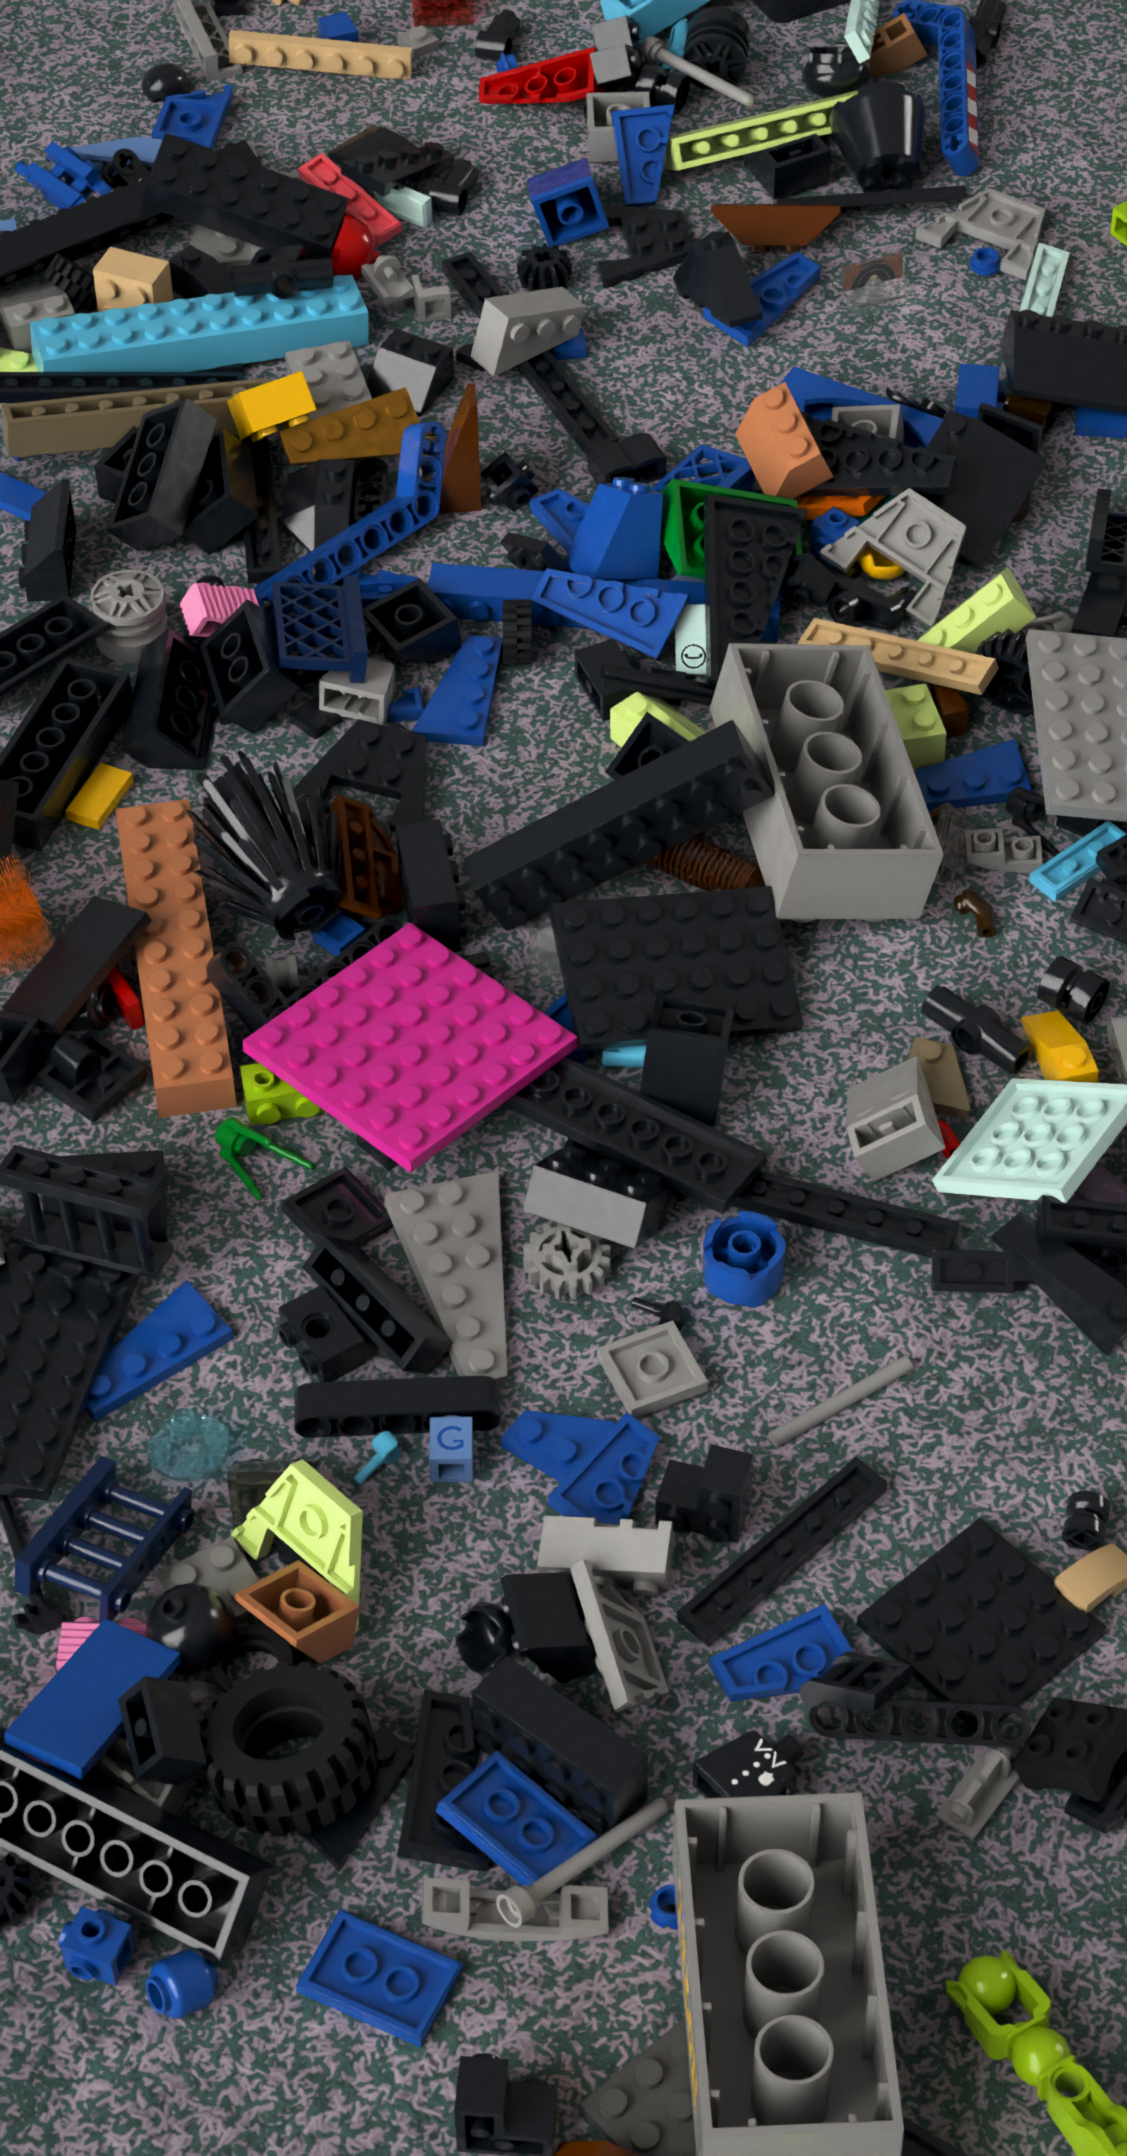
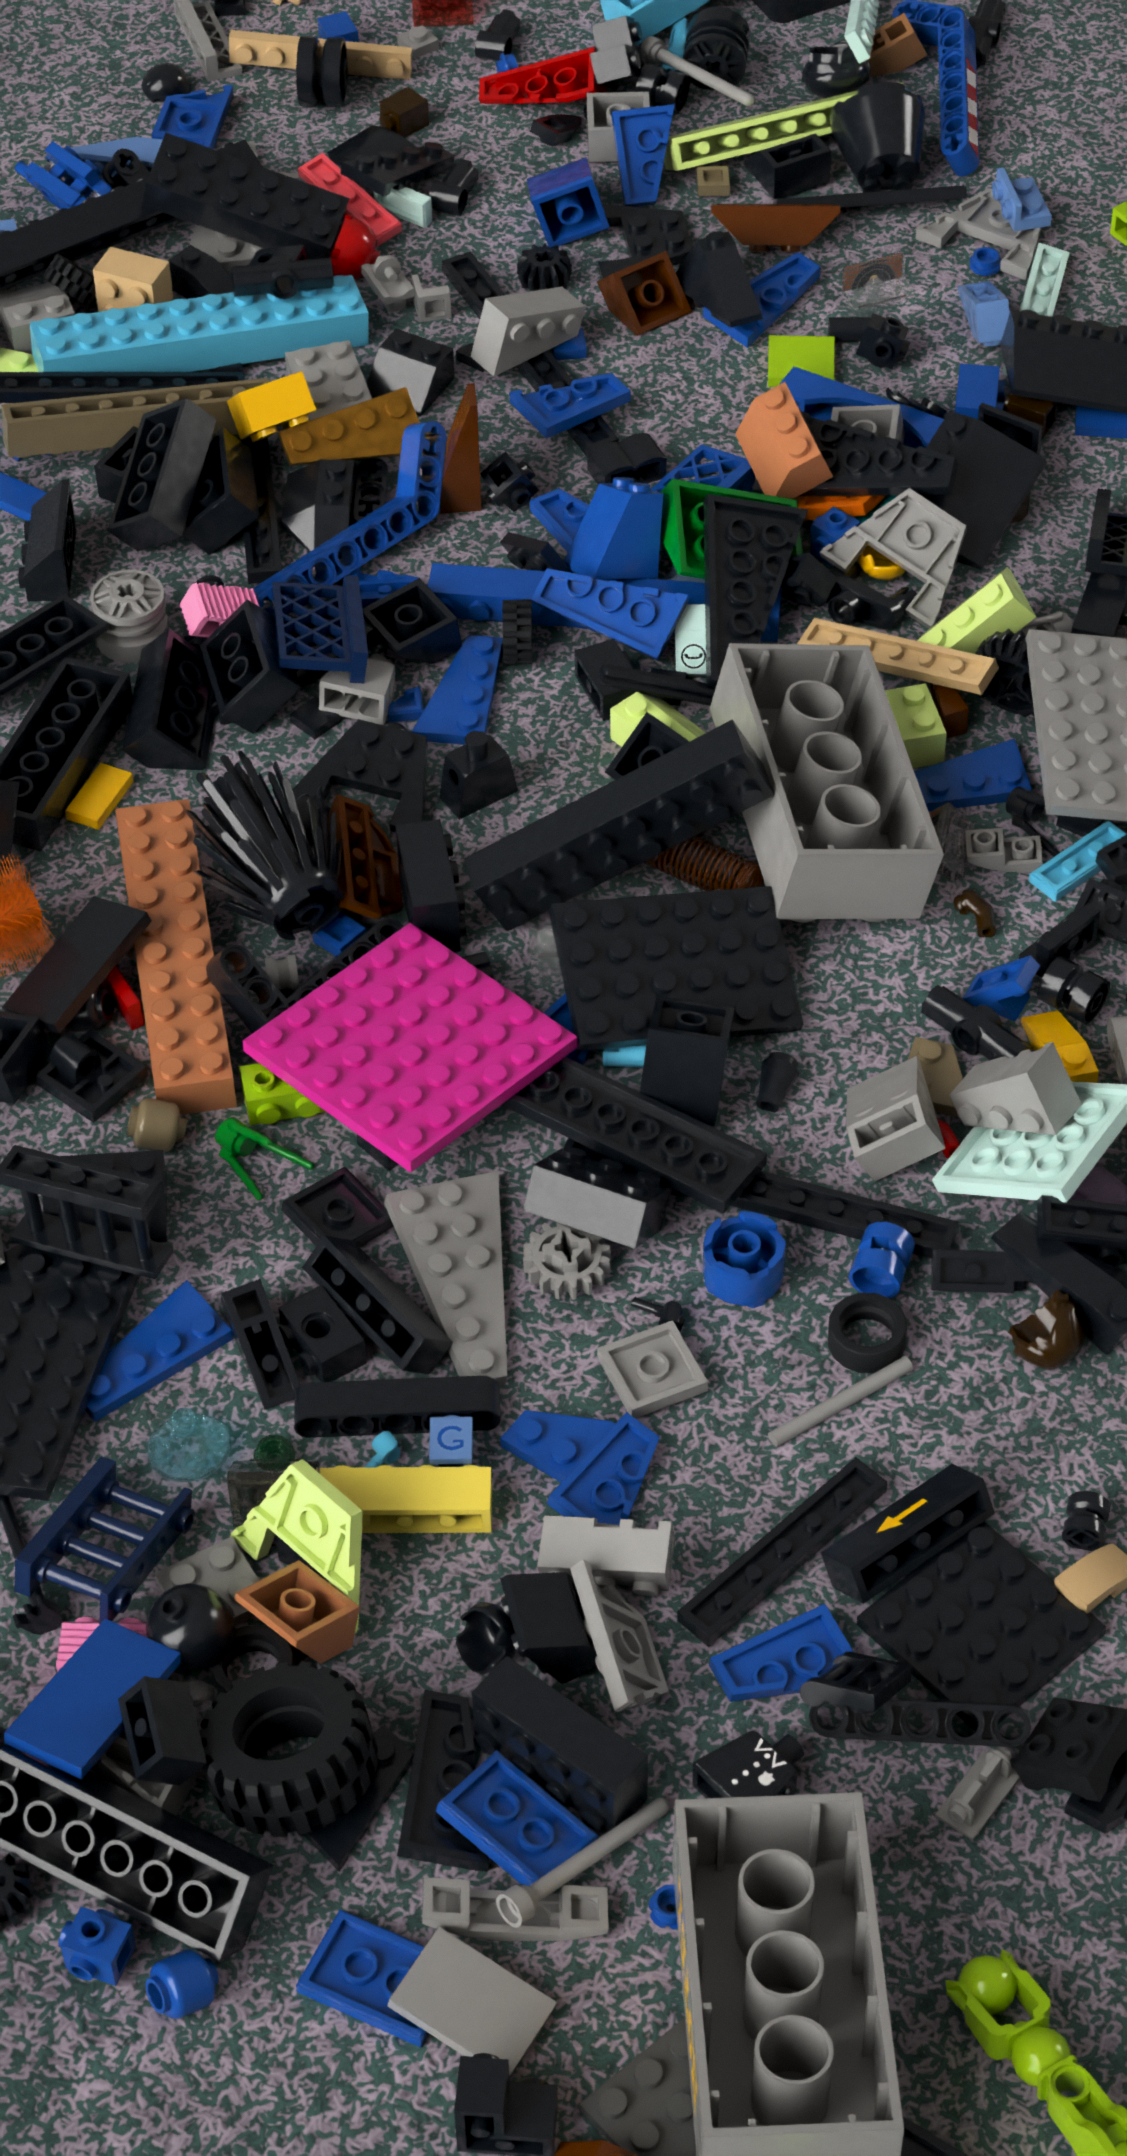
black brick [655,1444,753,1543] -> none
none -> dark tan head [127,1098,187,1153]
none -> black slope [221,1279,301,1410]
none -> clear green plate [253,1435,295,1474]
none -> black wheel [296,36,348,107]
none -> light yellow brick [320,1465,492,1533]
none -> dark brown brick [379,87,429,138]
none -> light grey tile [387,1927,558,2077]
none -> black torso [440,731,518,820]
none -> blue wing [509,373,631,439]
none -> black plate [530,114,582,146]
none -> reddish brown slope [597,251,692,336]
none -> dark tan plate [696,166,730,197]
none -> black cone [756,1052,799,1113]
none -> lime tile [768,335,835,387]
none -> black brick [821,1464,995,1604]
none -> black cylinder [828,317,871,341]
none -> black tyre [828,1293,907,1373]
none -> blue wheel [849,1222,915,1298]
none -> black brick [856,313,911,369]
none -> light grey wedge [949,1042,1082,1135]
none -> medium blue slope [957,281,1010,346]
none -> blue slope [962,955,1040,1021]
none -> medium blue bracket [992,167,1052,232]
none -> dark brown hair [1008,1290,1085,1369]
none -> black bracket [1019,903,1101,978]

